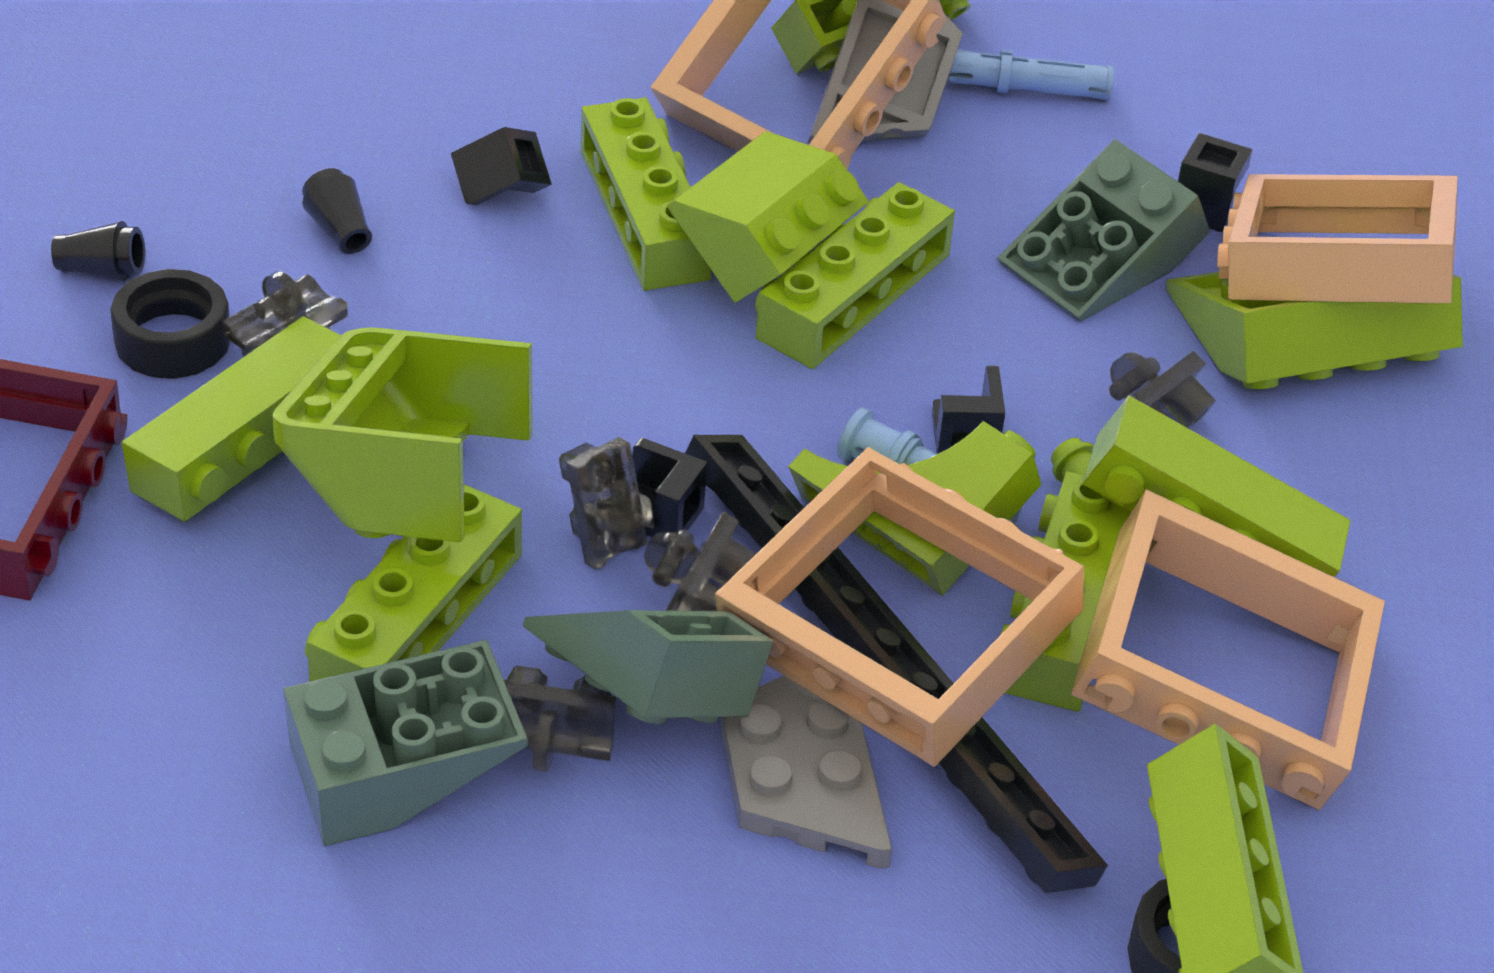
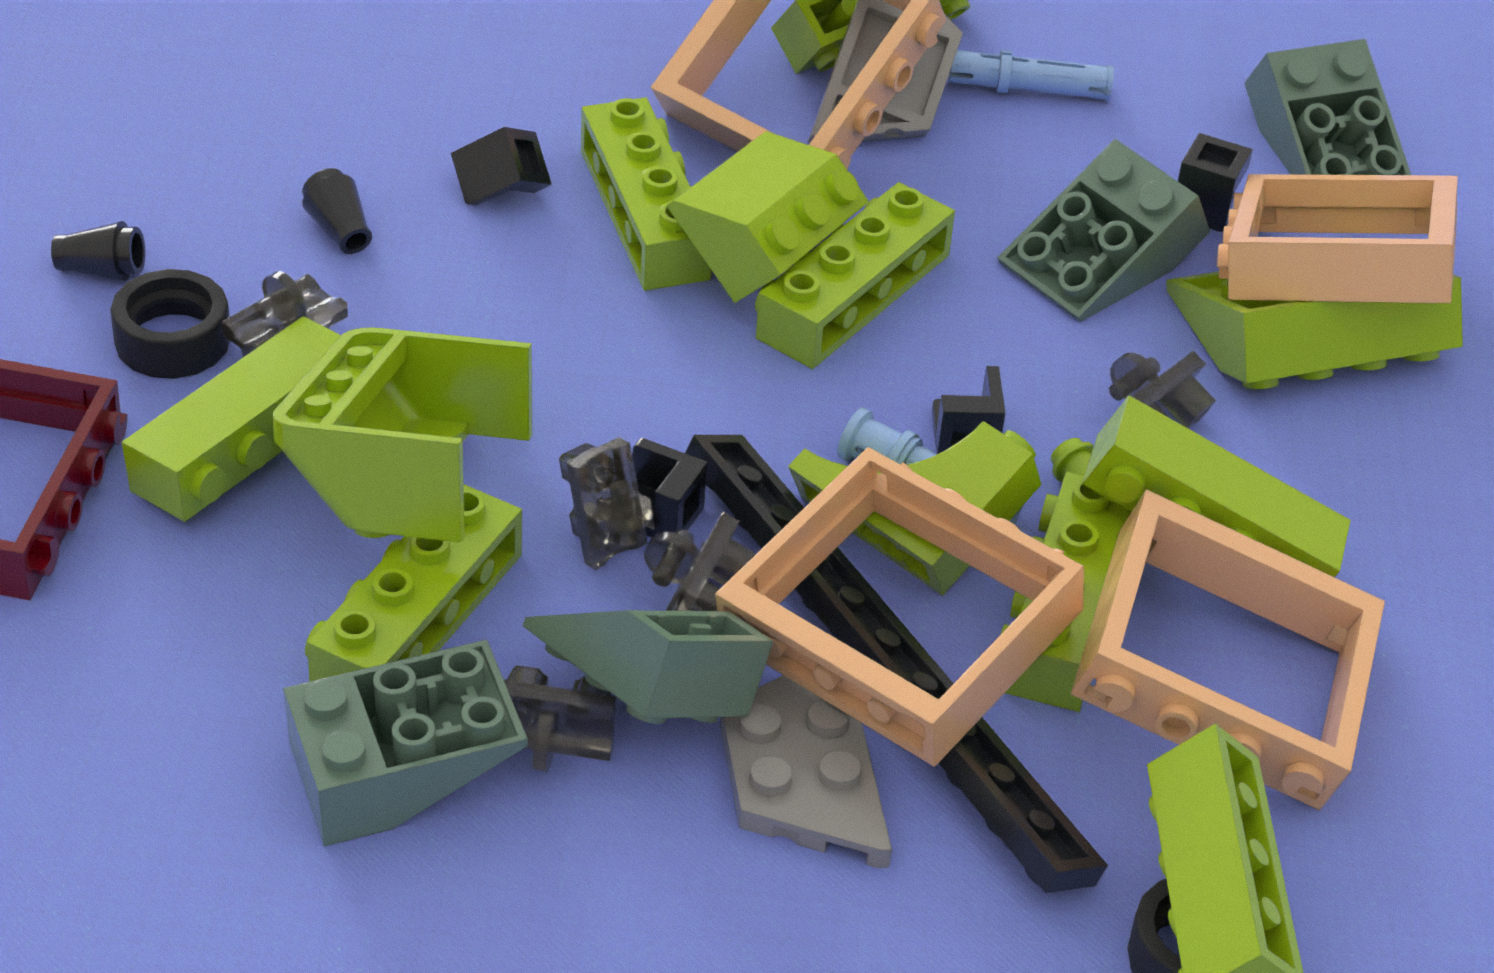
none -> sand green slope [1244,39,1411,175]

